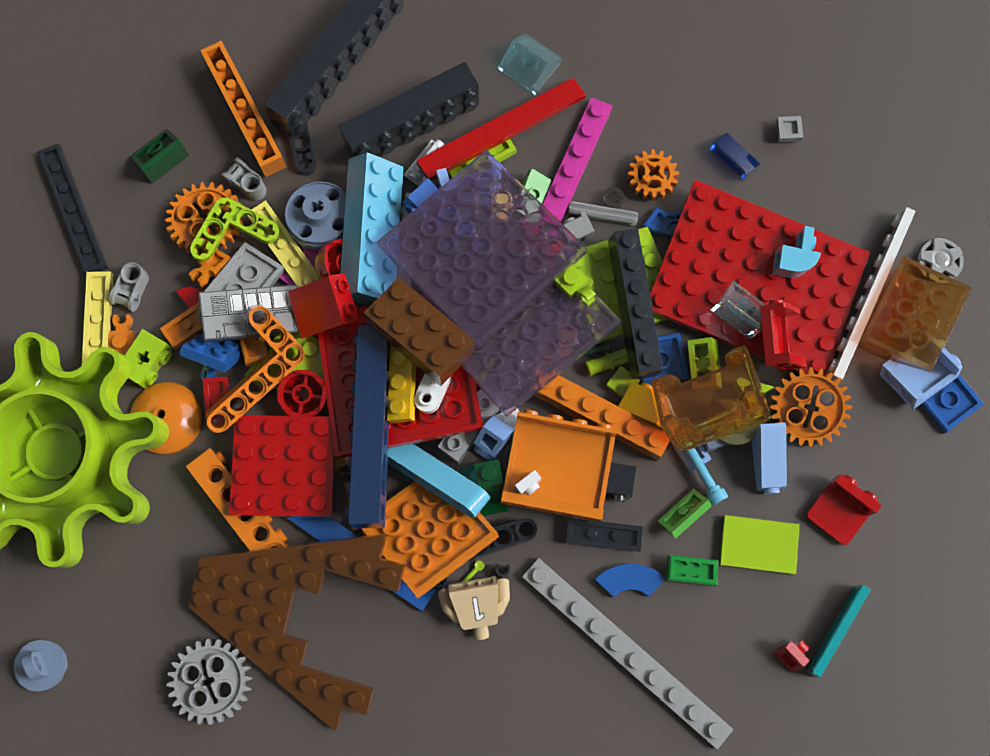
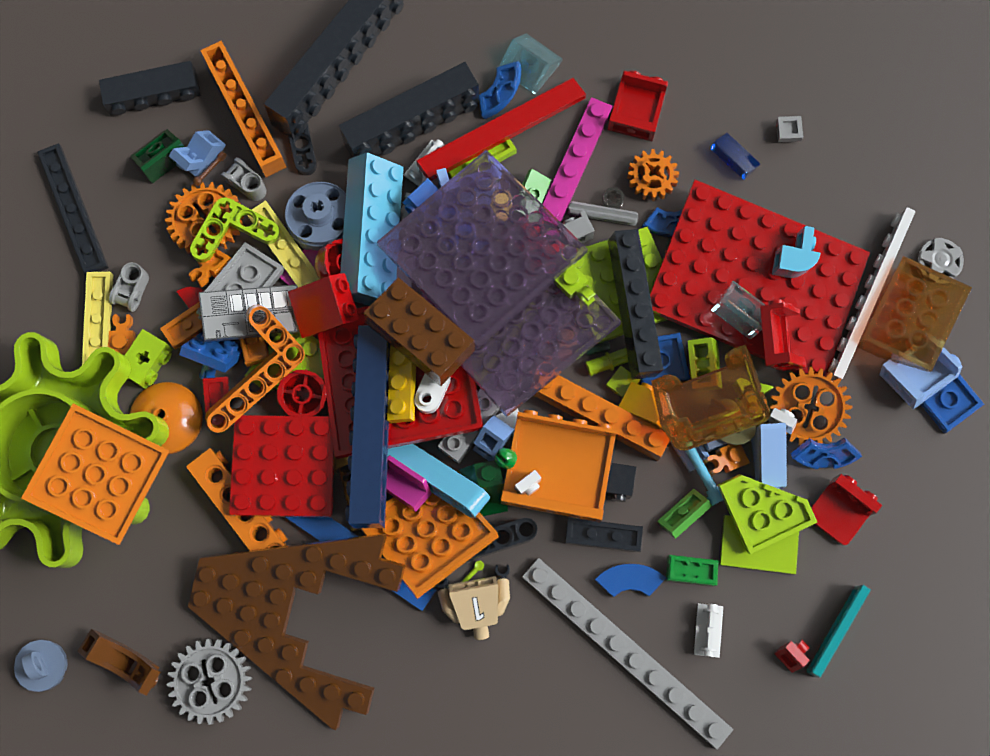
none -> orange plate [21,403,170,545]
none -> reddish brown arch [78,628,160,696]
none -> black brick [99,61,201,115]
none -> medium blue brick [169,130,226,176]
none -> reddish brown hinge [193,151,227,186]
none -> dark pink panel [386,455,432,512]
none -> blue tile [479,61,521,119]
none -> green hinge [495,448,517,469]
none -> red panel [608,71,668,141]
none -> white hinge [694,603,723,658]
none -> orange plate [703,444,750,475]
none -> lime plate [717,474,817,555]
none -> white plate [769,408,797,434]
none -> blue tile [791,437,862,469]

